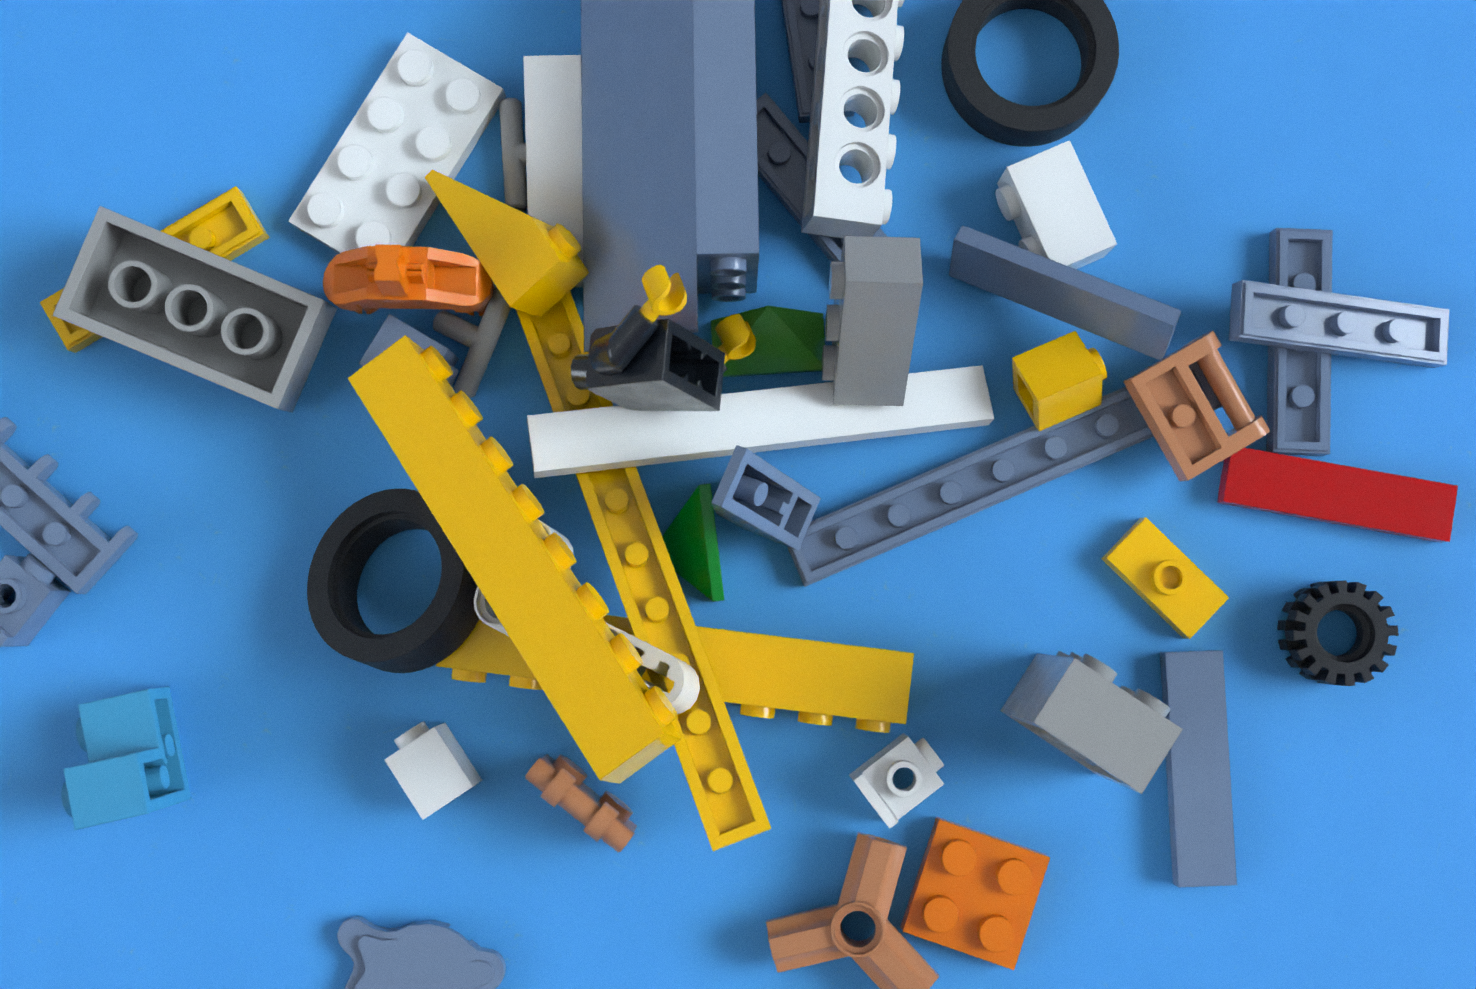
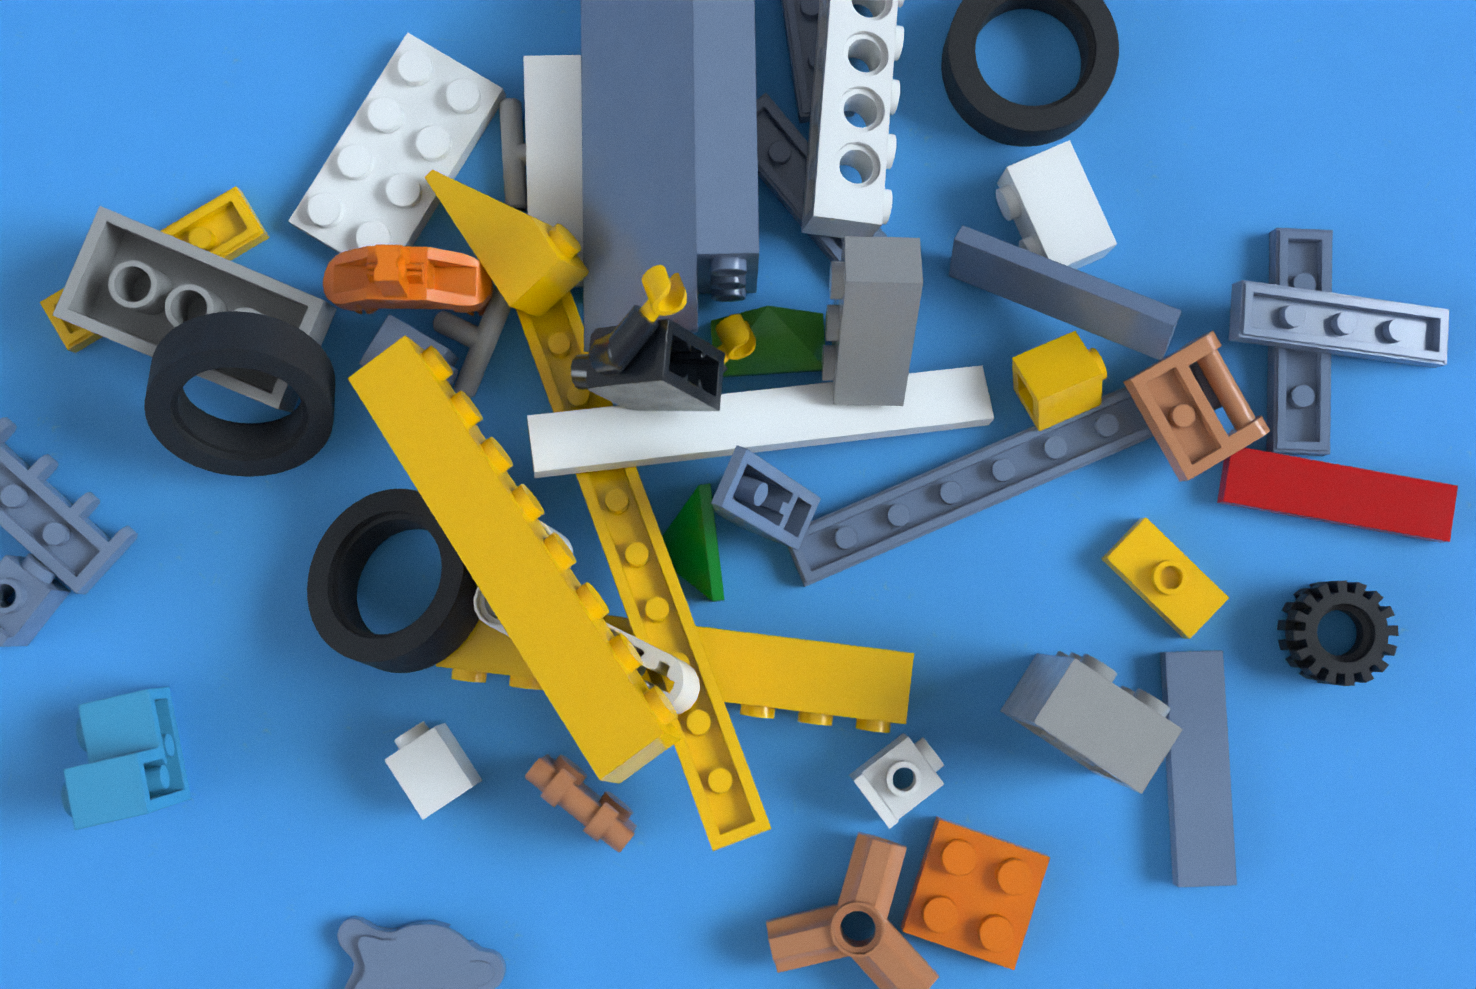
none -> black tyre [144,311,336,477]

